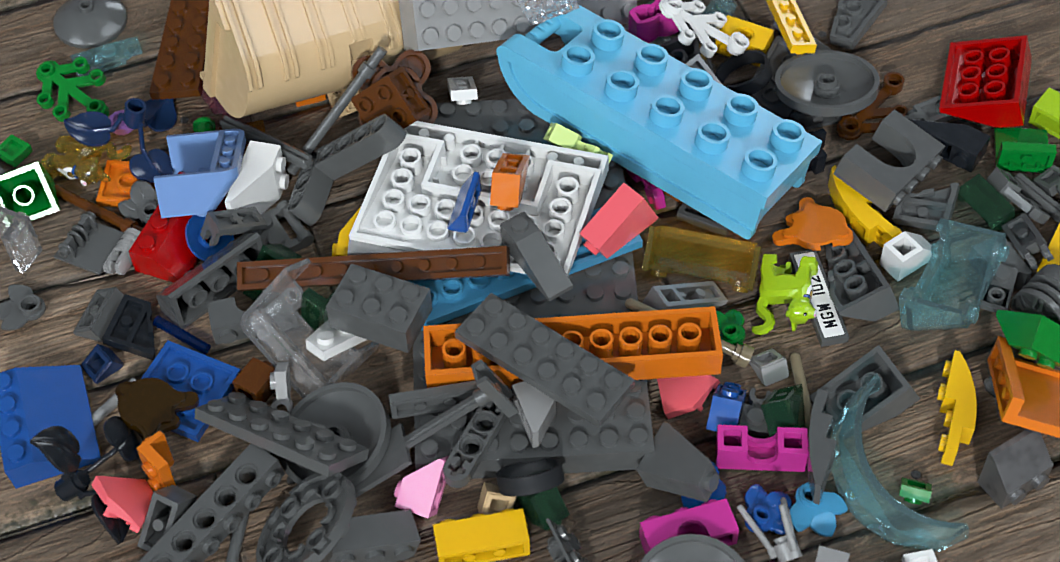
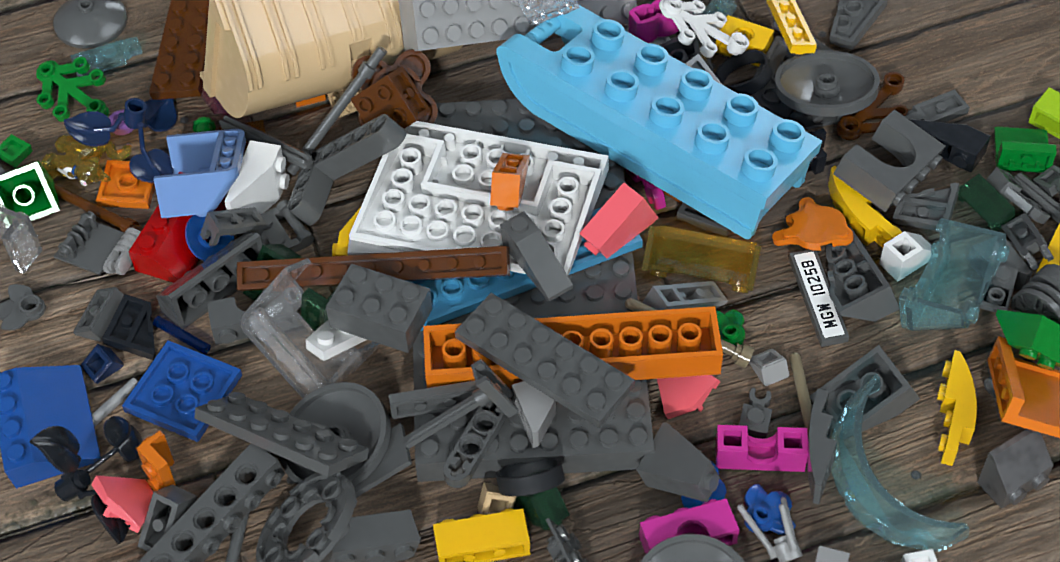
dark brown tile [115,378,199,439] -> none
dark grey plate [118,180,158,225] -> none
reddish brown brick [232,357,276,402] -> none
light grey plate [270,362,294,414] -> none
bright pink slope [394,456,449,518] -> none
white plate [447,76,478,105] -> none
blue slope [447,172,482,233] -> none
yellowish green piece [543,122,613,163] -> none
blue slope [706,382,747,432] -> none
lime animal [751,254,818,335] -> none
clear green slope [761,384,805,437] -> none
dark azure plate [790,482,848,537] -> none
green plate [899,477,932,505] -> none
red slope [939,35,1032,128] -> none

